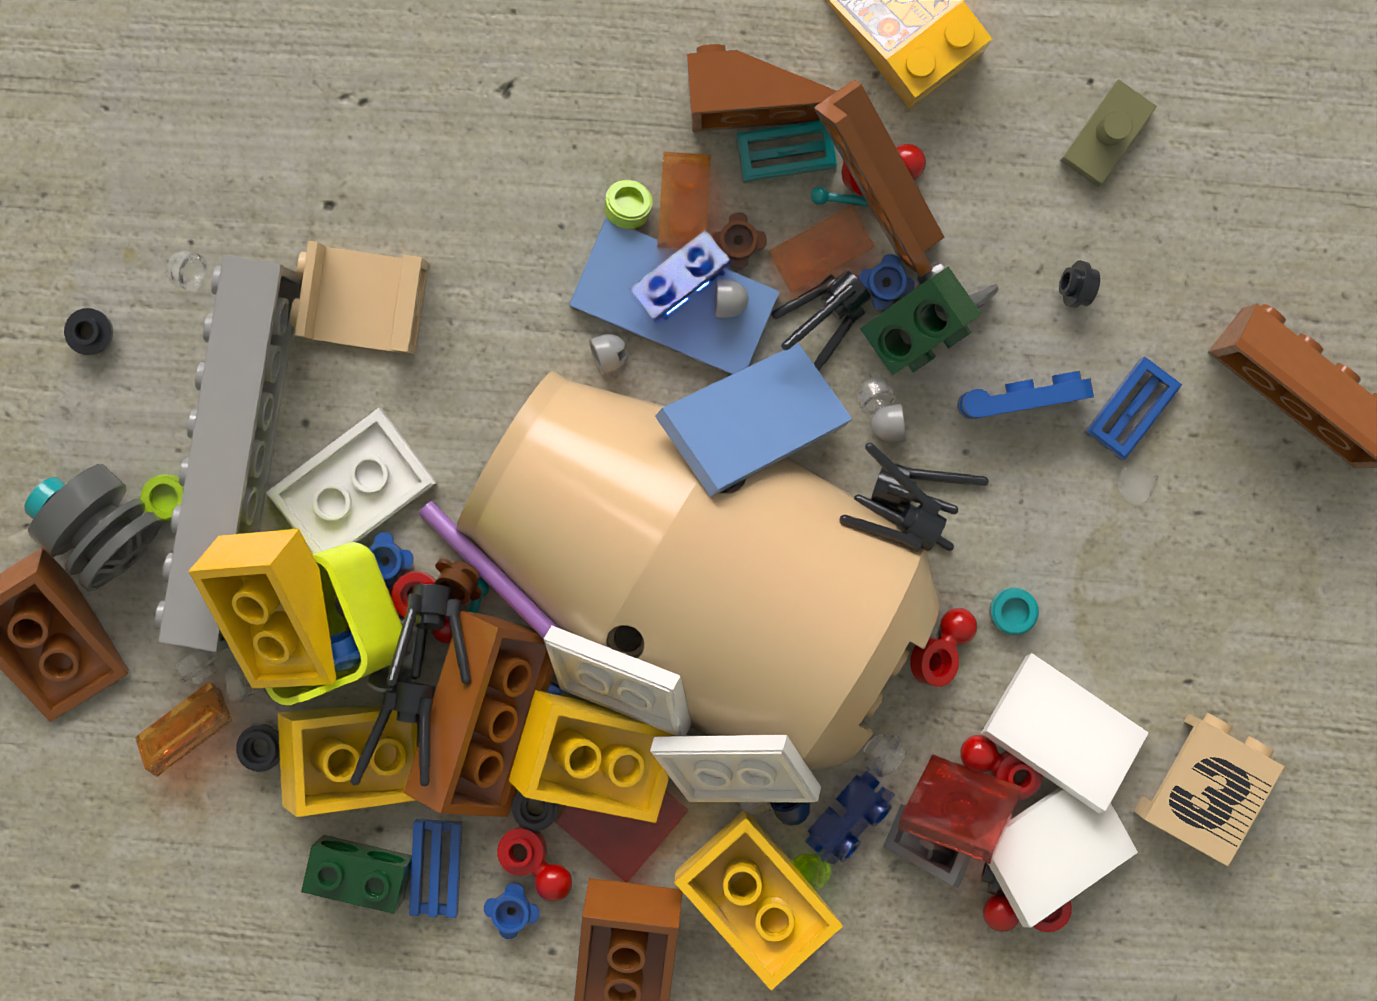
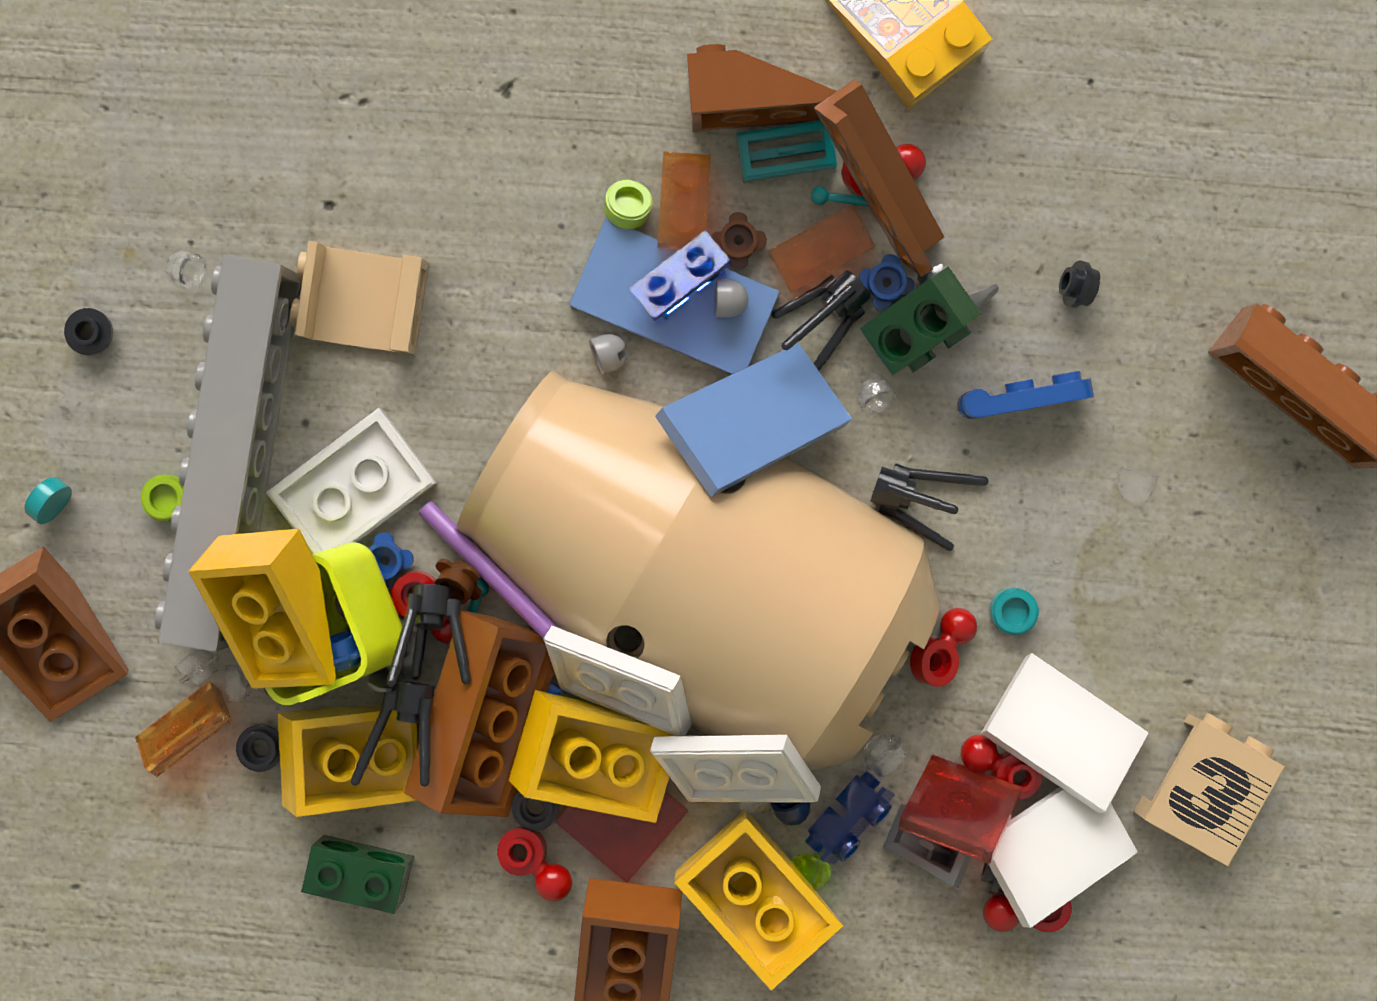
dark grey wheel [28,464,162,592] -> none
blue tile [409,819,463,918] -> none
blue plate [484,882,540,939] -> none
black plant [839,443,947,552] -> none
light grey hinge [871,404,906,443] -> none
olive tile [1060,79,1157,187] -> none
blue tile [1084,356,1182,460] -> none

